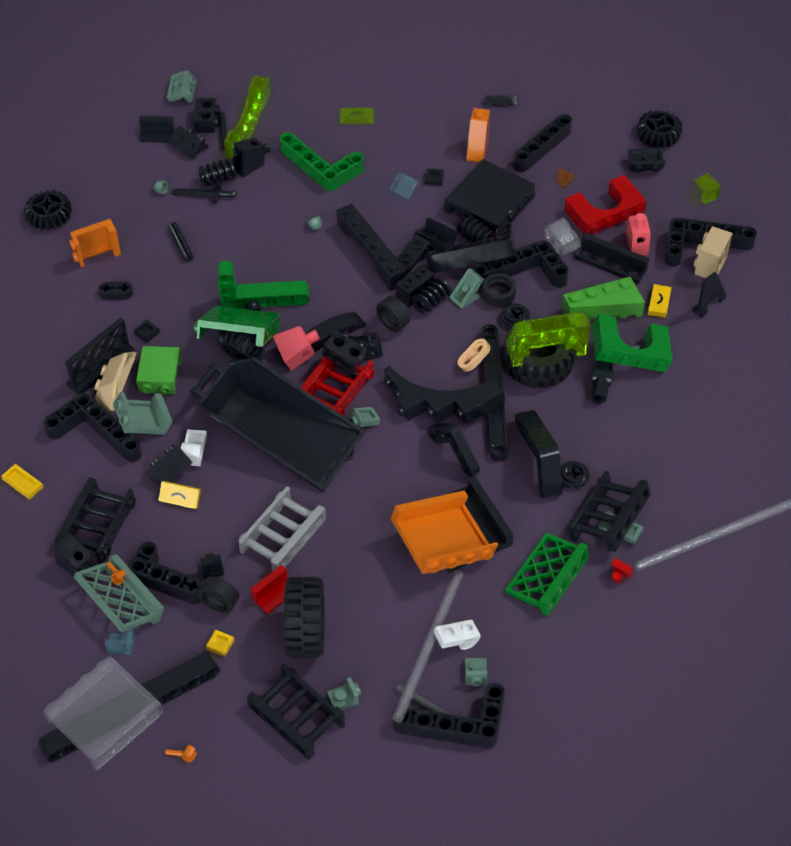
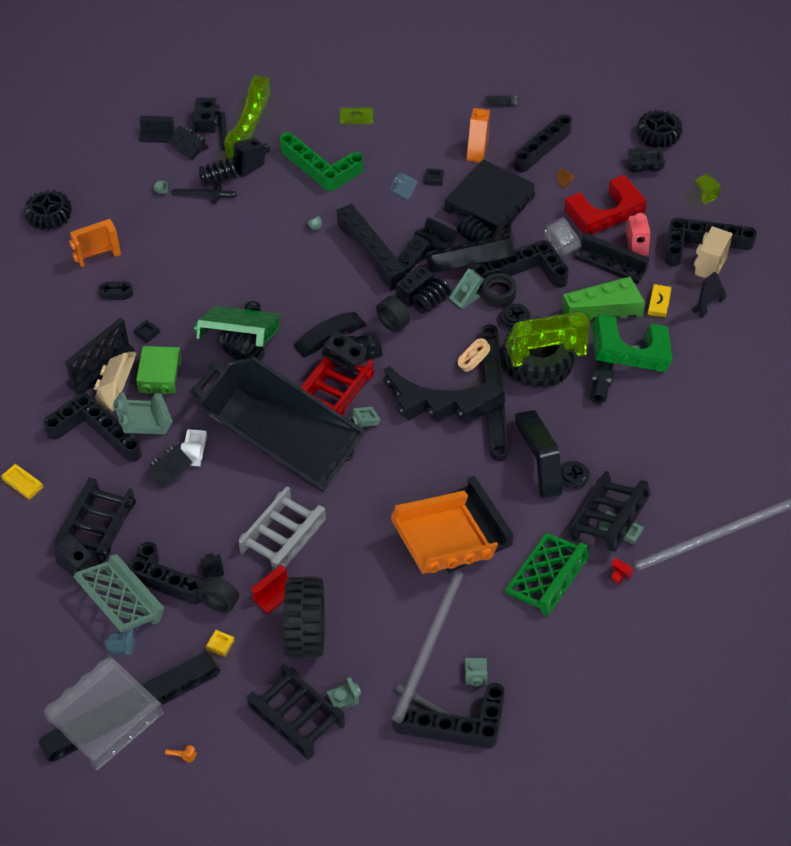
orange hand [106,562,126,585] -> none
yellow tile [159,481,201,509] -> none
sand green bracket [167,70,196,103] -> none
black axle [168,222,194,262] -> none
green beam [217,261,310,309] -> none
coral torso [273,326,320,371] -> none
black beam [427,423,480,477] -> none
white plate [433,619,481,650] -> none

